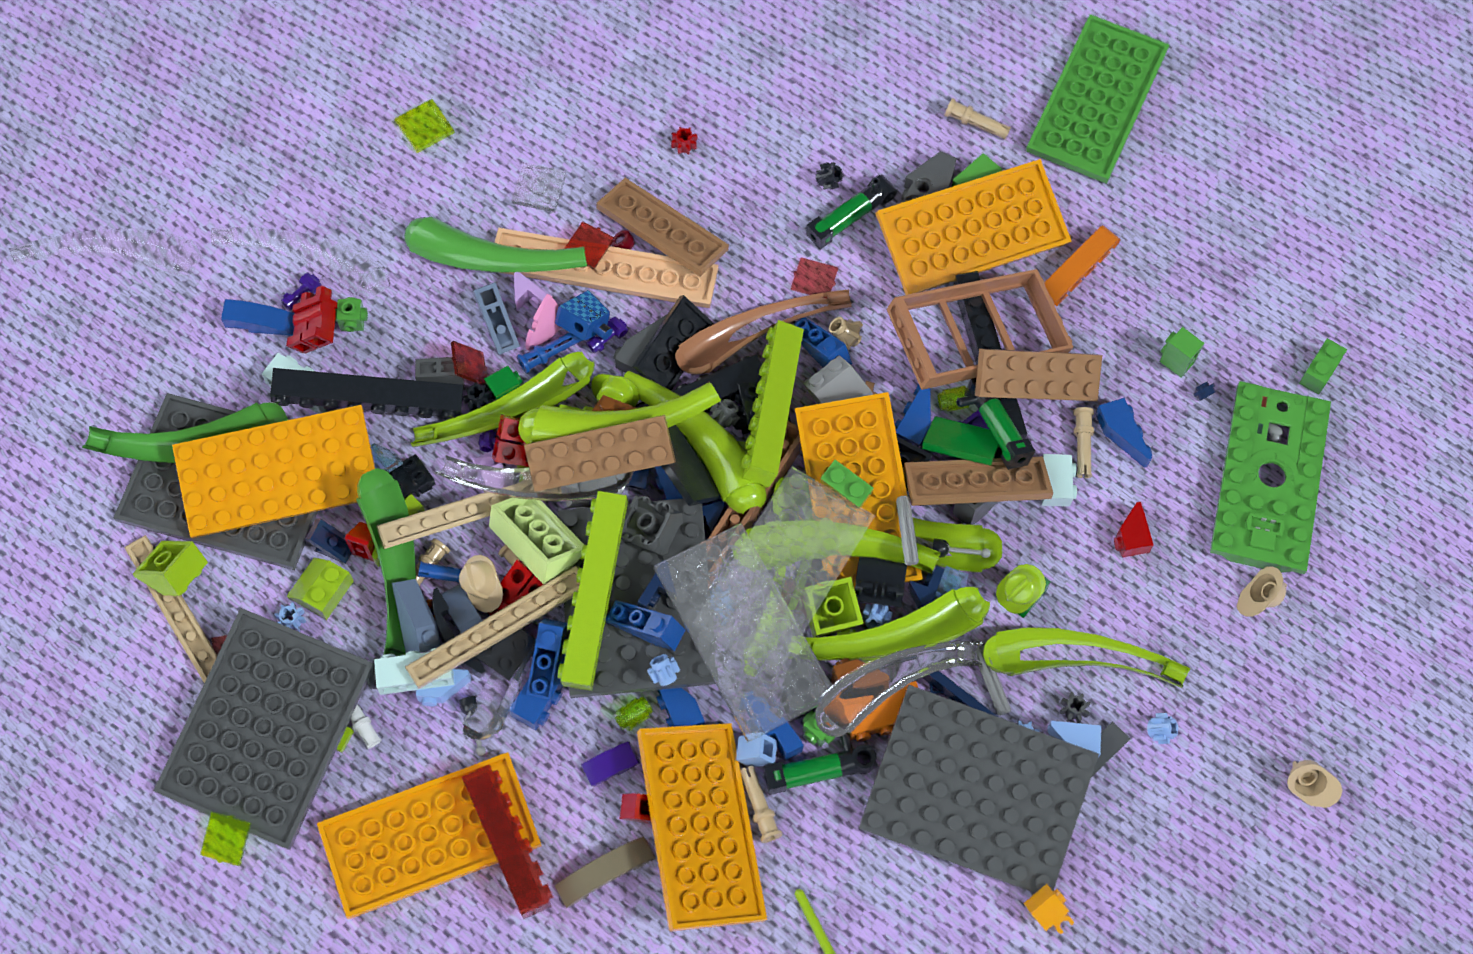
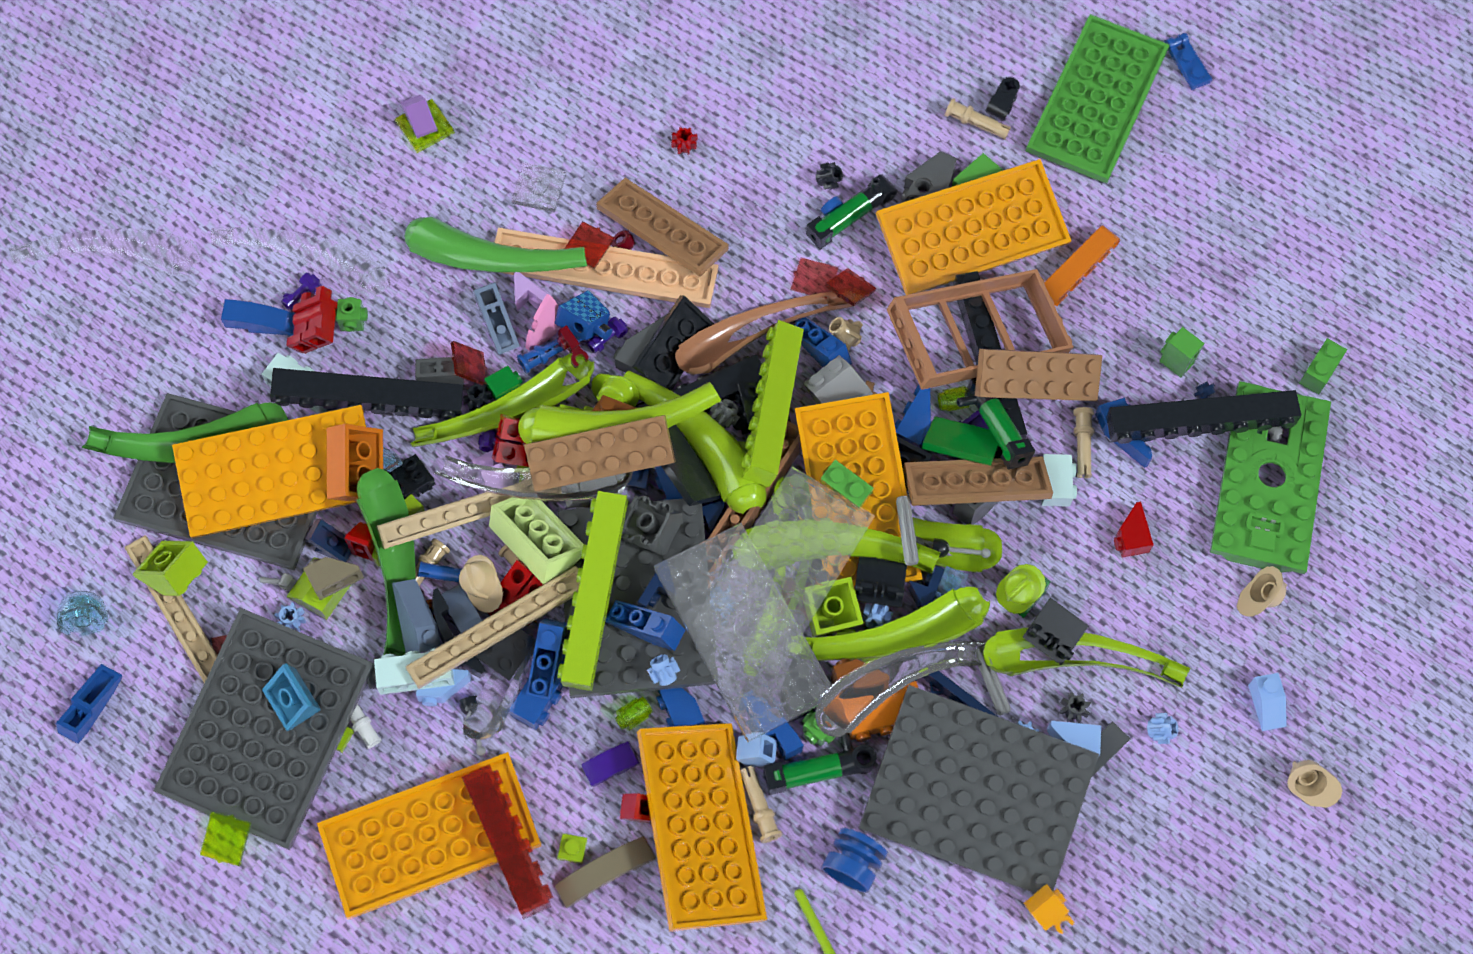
none -> clear light blue cylinder [56,591,108,637]
none -> blue slope [56,664,122,744]
none -> light grey hand [260,573,296,591]
none -> dark azure slope [262,663,321,731]
none -> dark tan slope [303,557,364,600]
none -> orange slope [327,424,383,501]
none -> medium lavender slope [400,95,437,138]
none -> dark red plate [557,325,589,368]
none -> lime plate [557,833,588,864]
none -> blue tile [821,196,843,216]
none -> blue wheel [821,828,888,893]
none -> clear red piece [825,268,877,307]
none -> black piece [985,77,1020,121]
none -> black hinge [1022,598,1089,665]
none -> black brick [1106,390,1302,444]
none -> blue plate [1164,33,1212,90]
none -> light blue slope [1248,673,1286,731]

